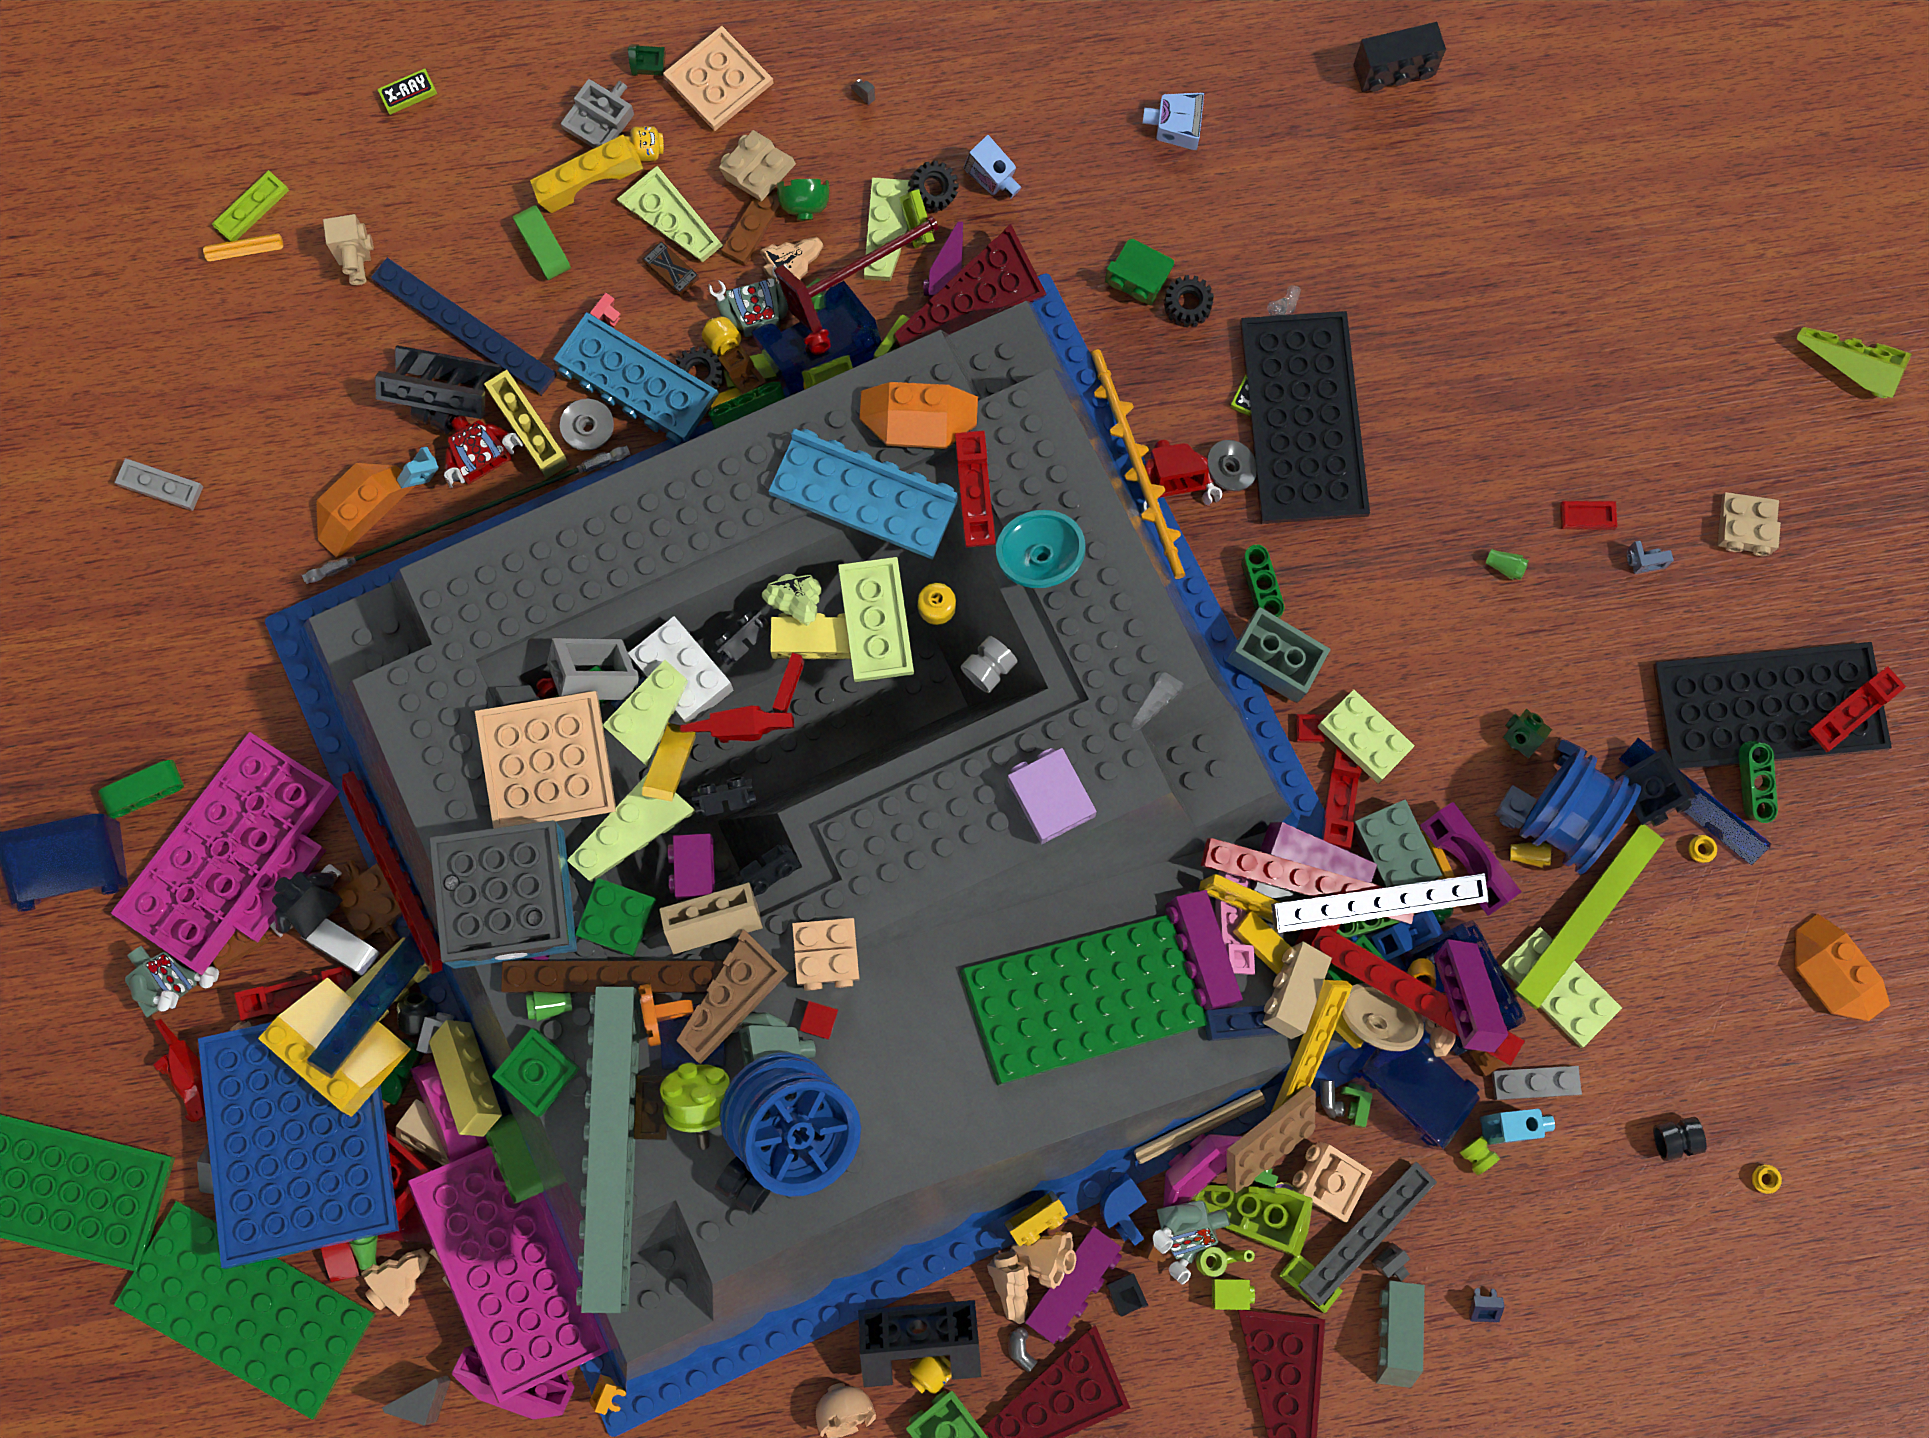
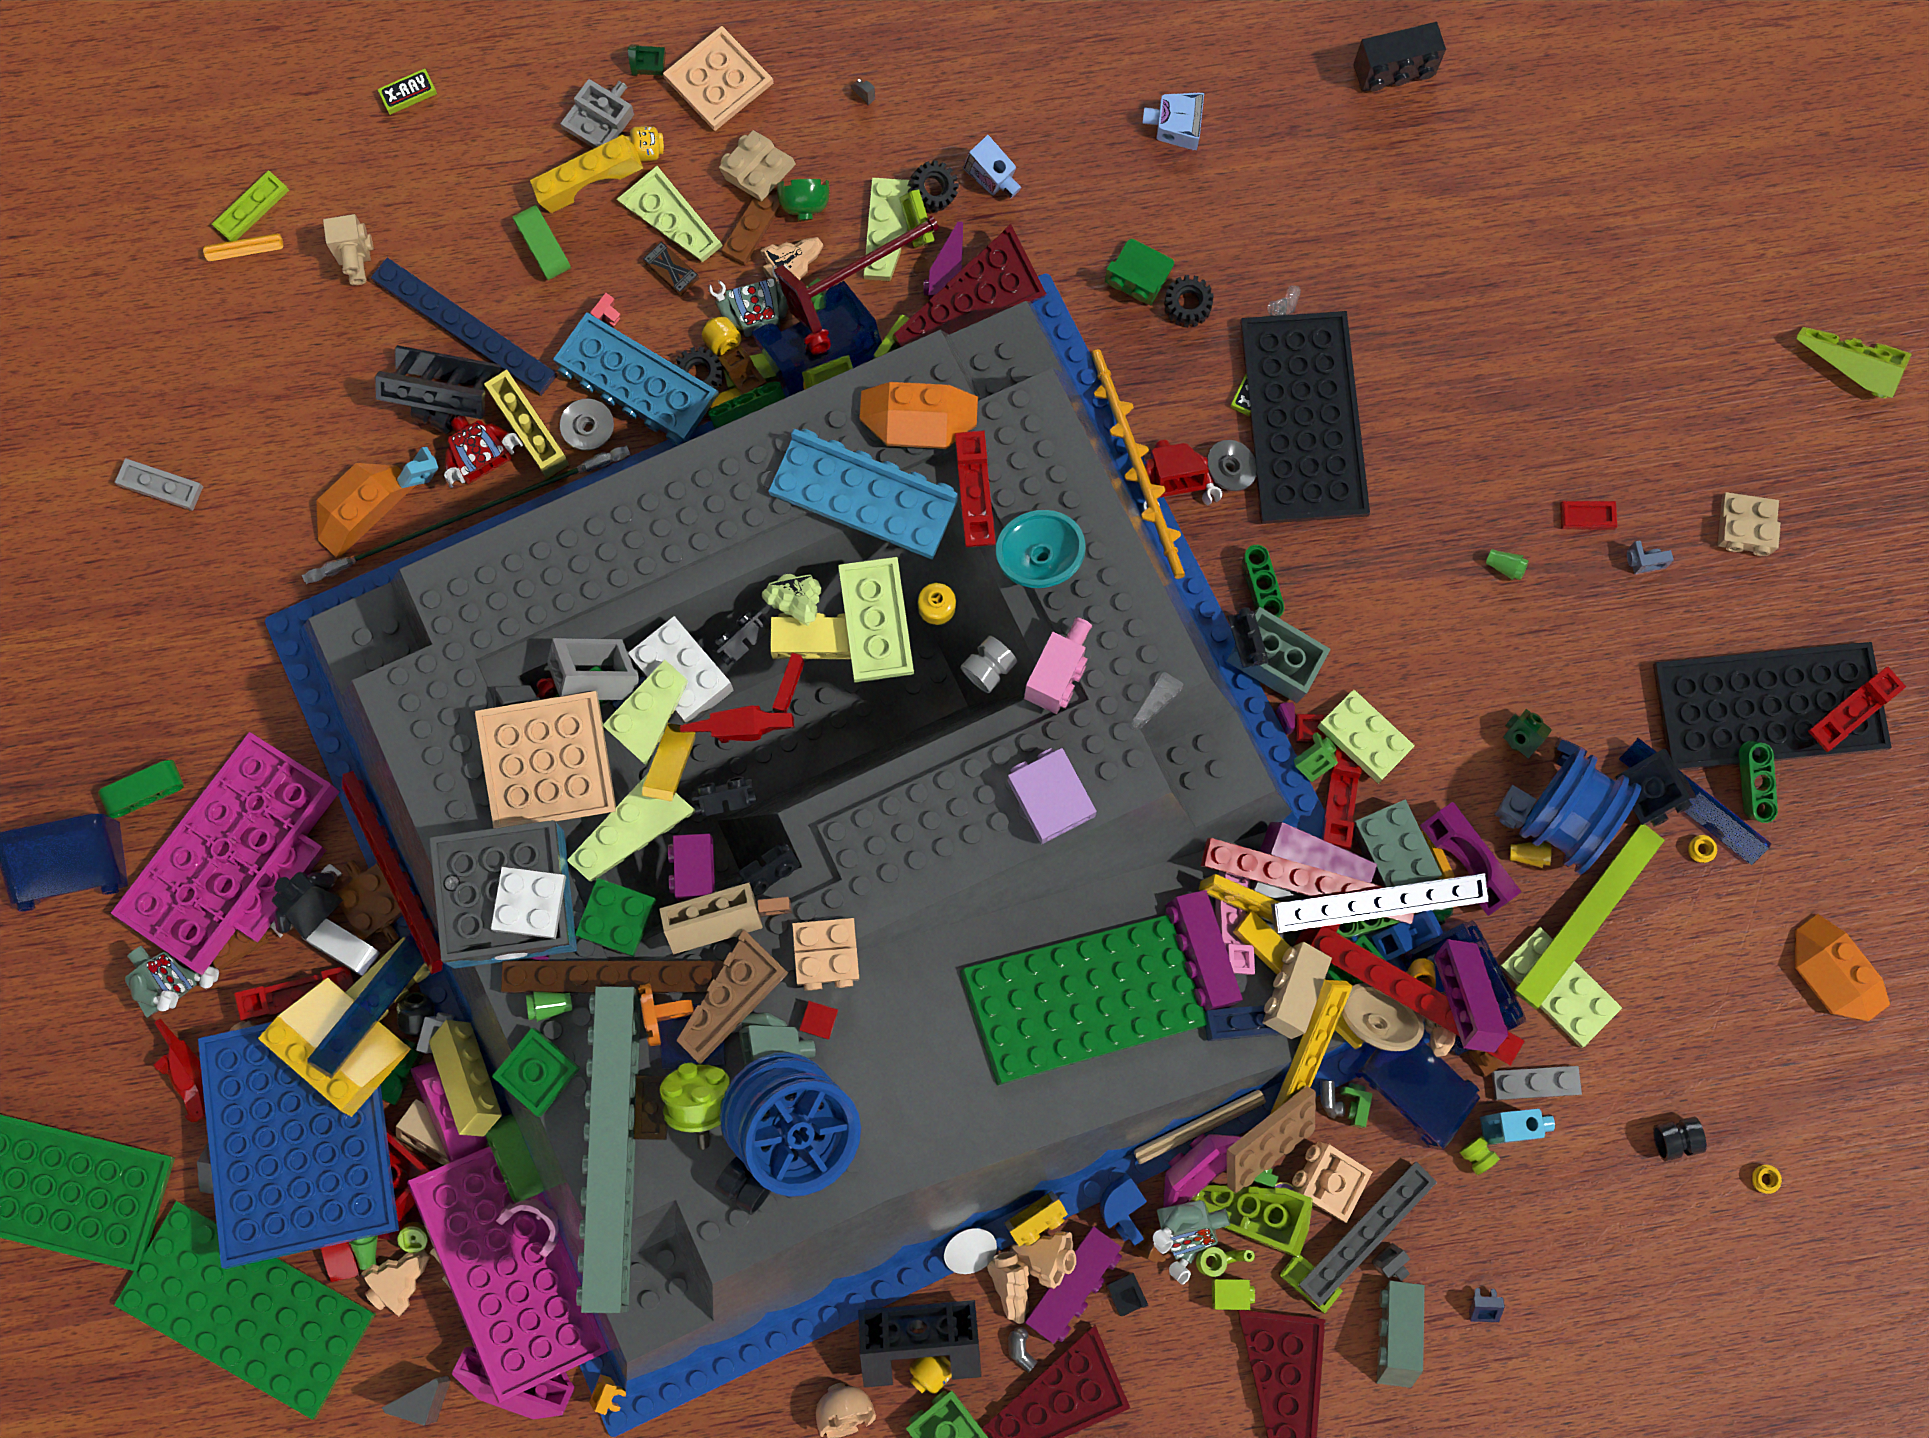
none -> lime tile [398,1222,429,1253]
none -> white plate [491,867,566,939]
none -> bright pink piece [496,1199,559,1257]
none -> nougat tile [758,897,792,917]
none -> white sticker [944,1228,997,1274]
none -> bright pink brick [1024,617,1092,714]
none -> black hinge [1228,607,1269,668]
none -> magenta slope [1276,703,1295,735]
none -> bright green bracket [1293,732,1338,782]

